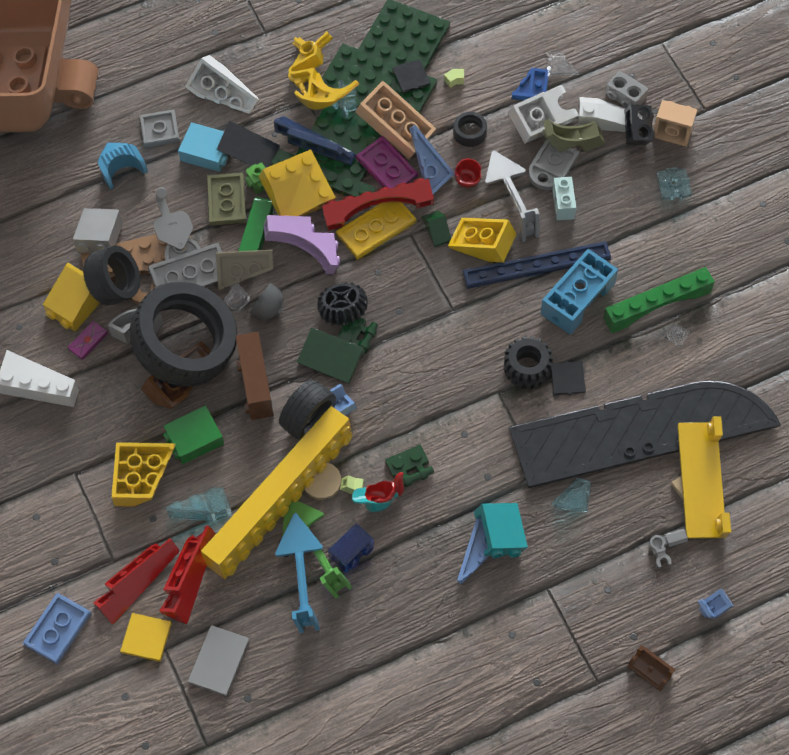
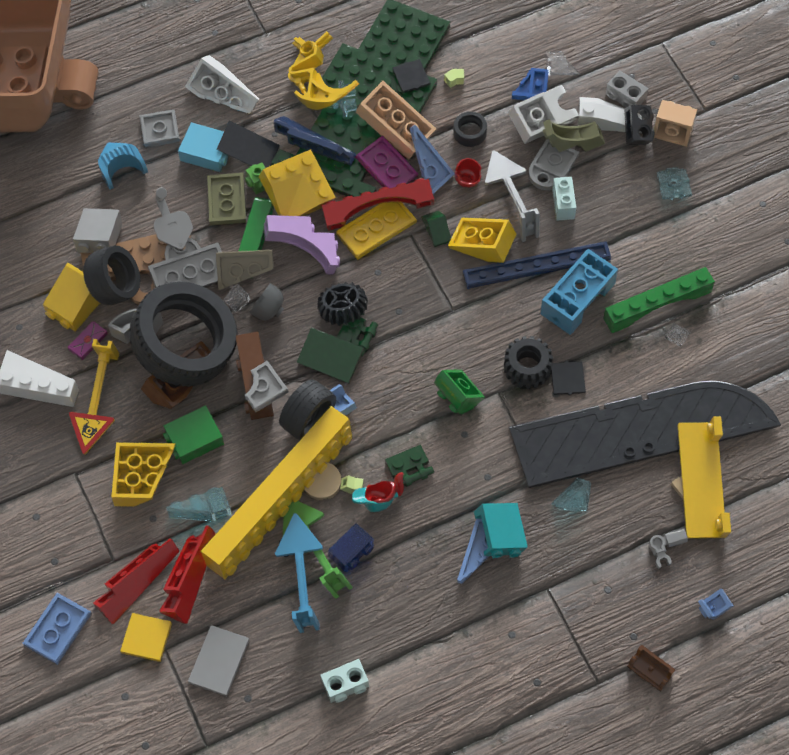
none -> yellow piece [69,339,119,455]
none -> light grey tile [245,361,289,412]
none -> light aqua brick [321,659,369,703]
none -> green brick [434,370,485,414]

